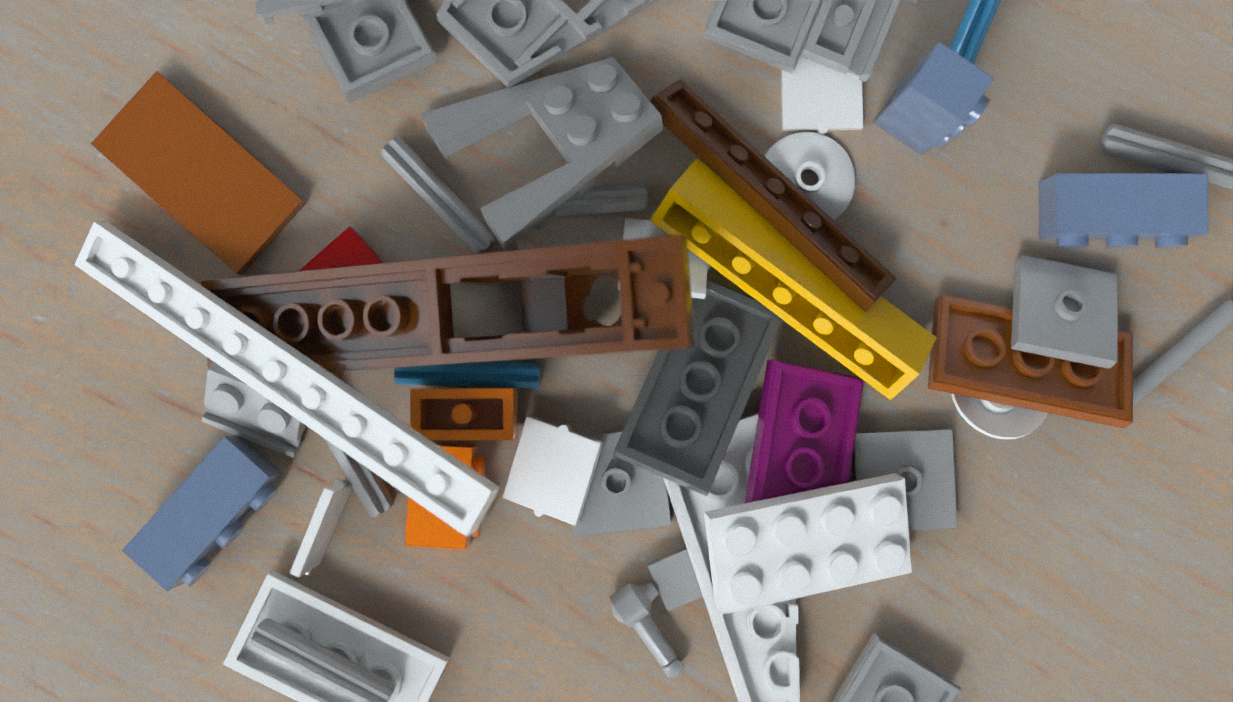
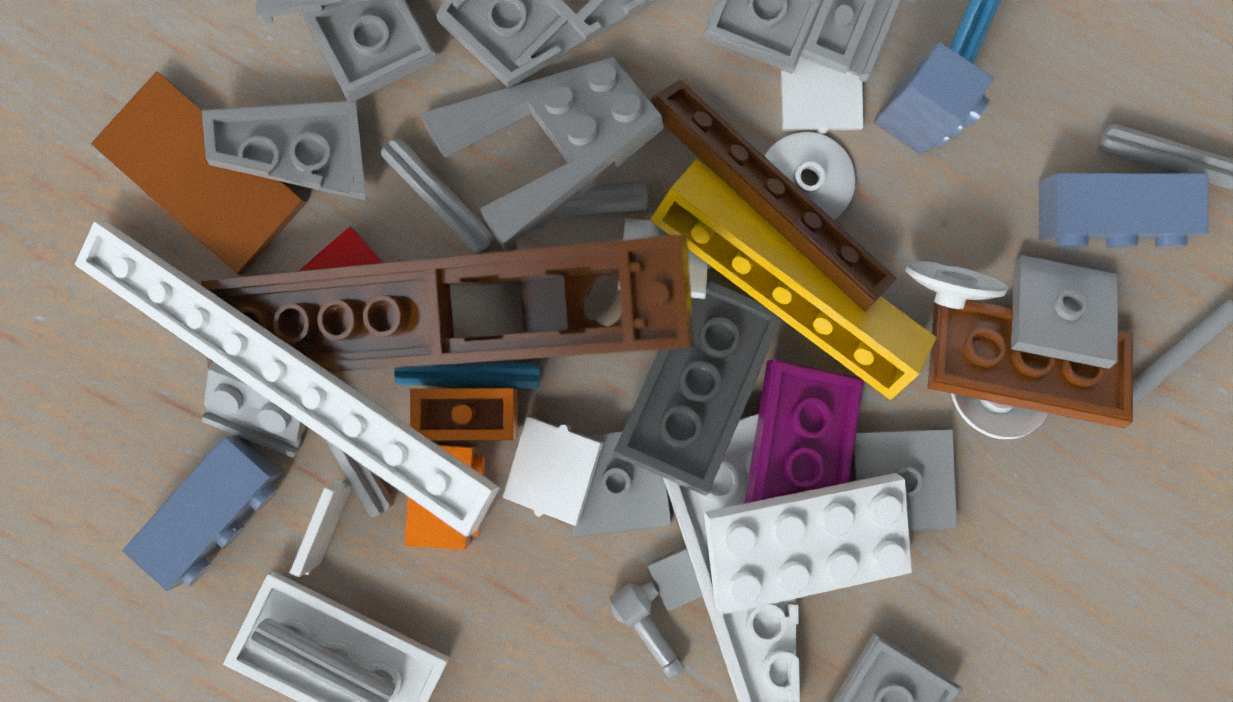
none -> light grey wing [202,101,366,201]
none -> white dish [905,261,1008,309]

